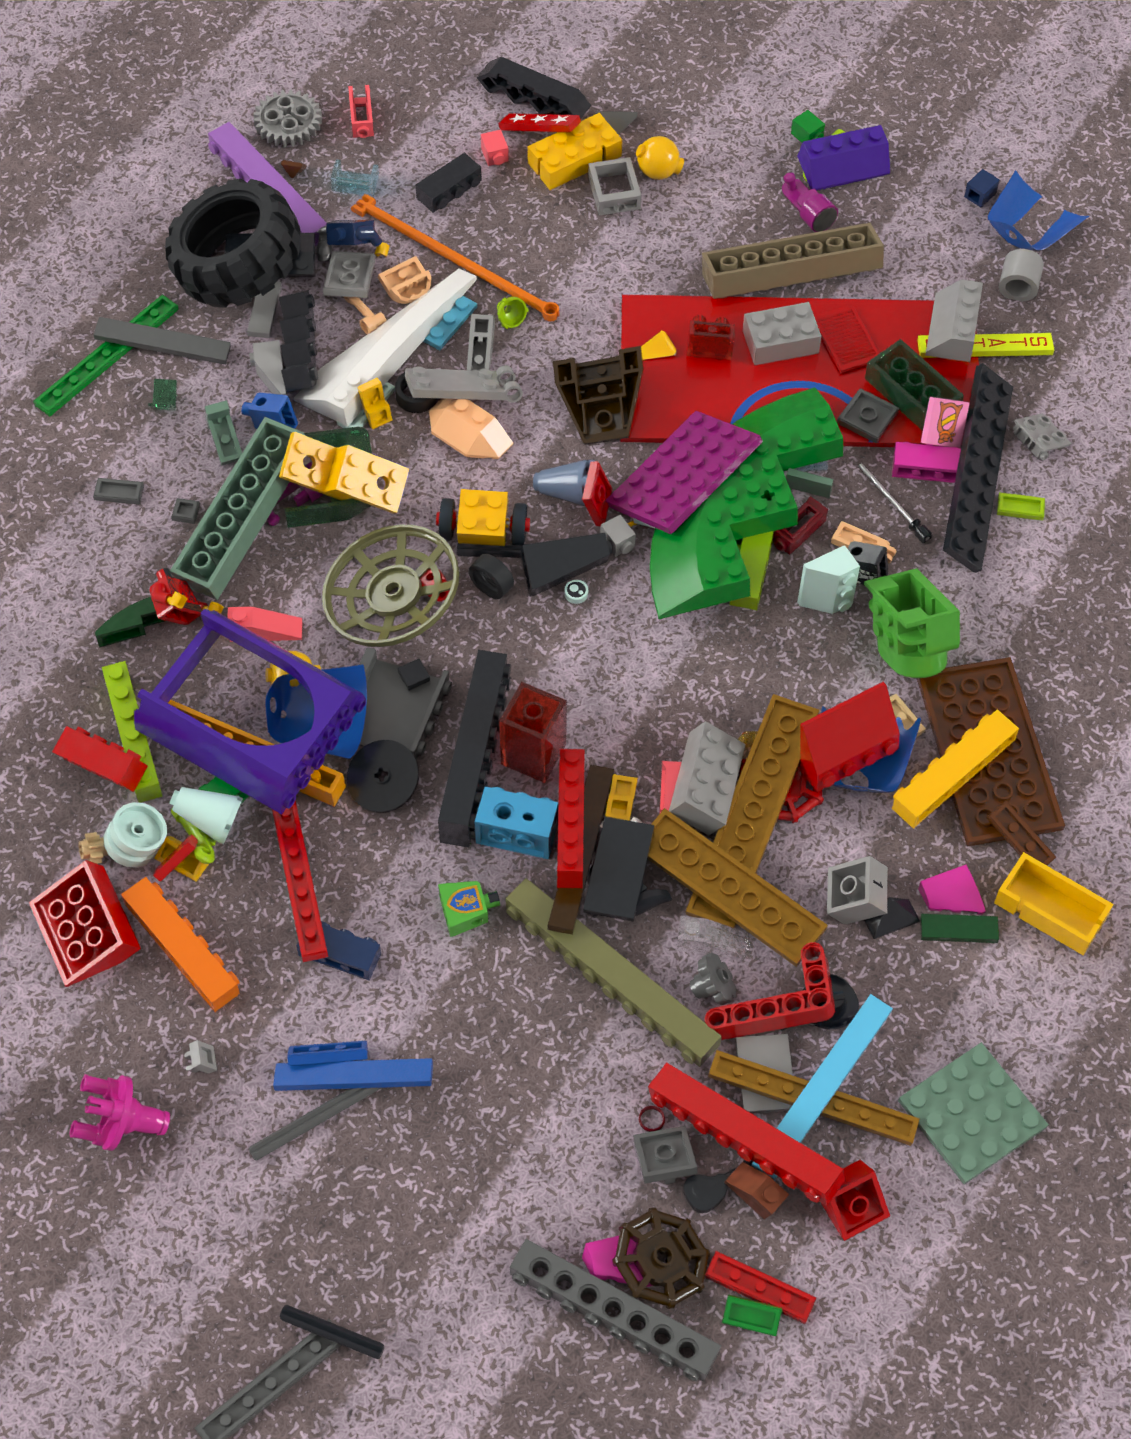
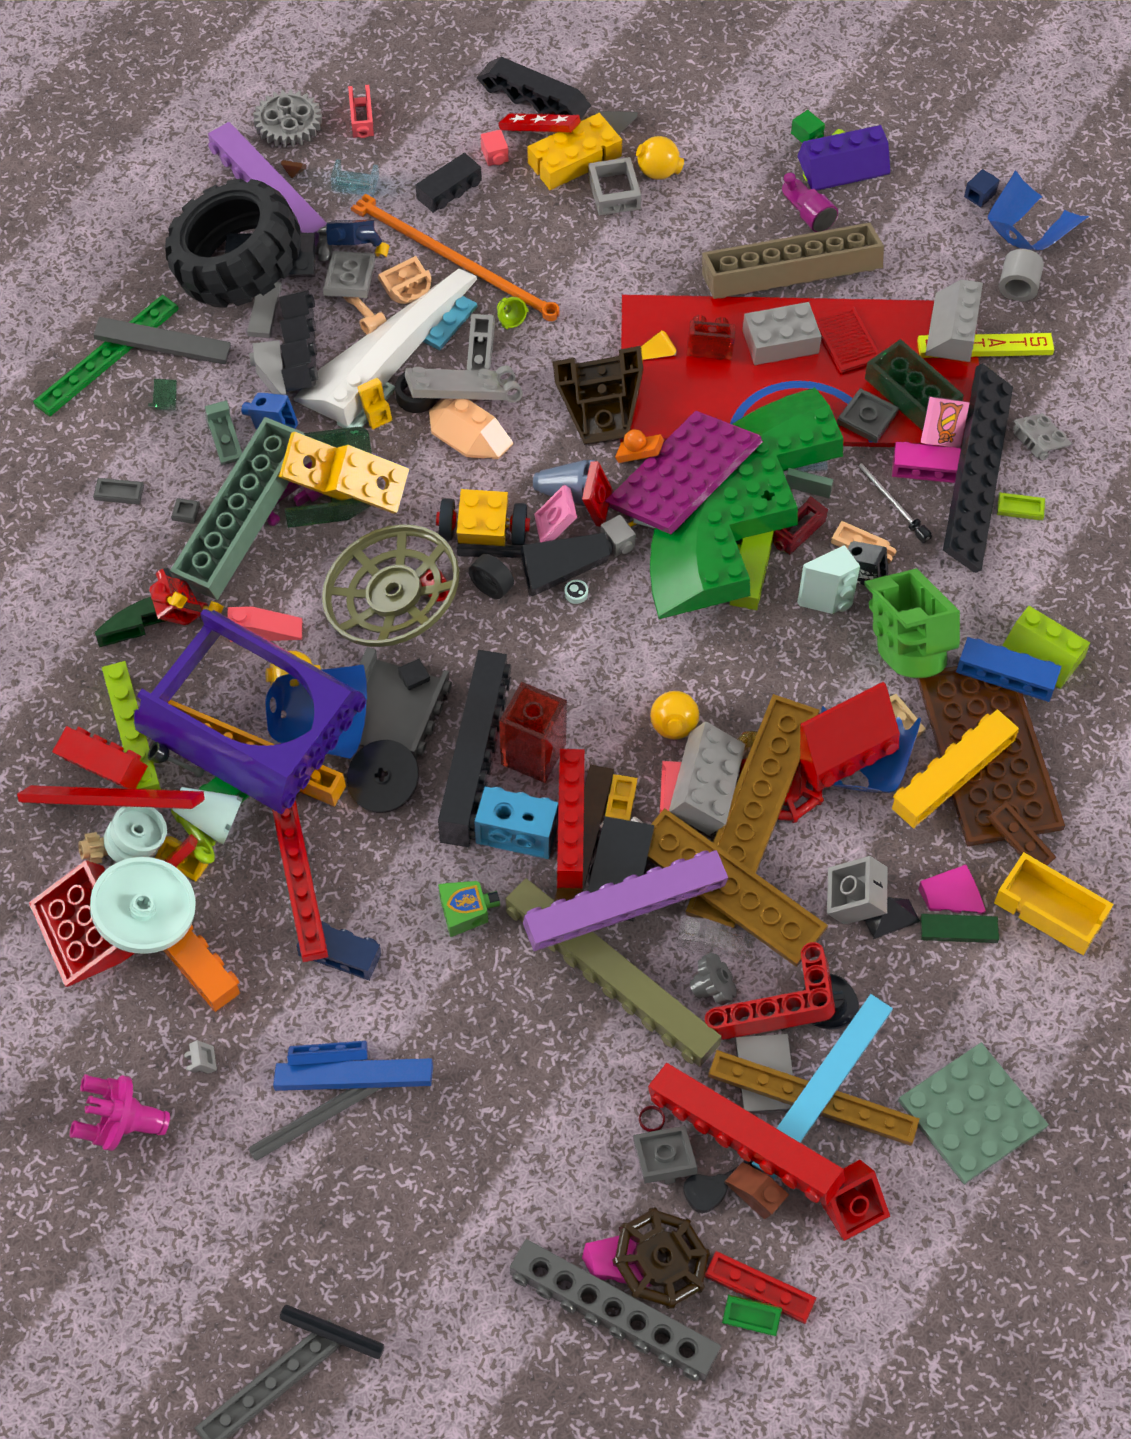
none -> red tile [17,785,205,809]
none -> light aqua dish [90,857,196,954]
none -> black hinge [148,742,204,777]
none -> medium lavender brick [523,850,728,951]
none -> bright pink tile [534,485,577,542]
none -> orange tile [615,429,664,463]
none -> yellow brick [650,691,699,740]
none -> blue brick [956,637,1062,702]
none -> lime slope [1002,606,1090,689]

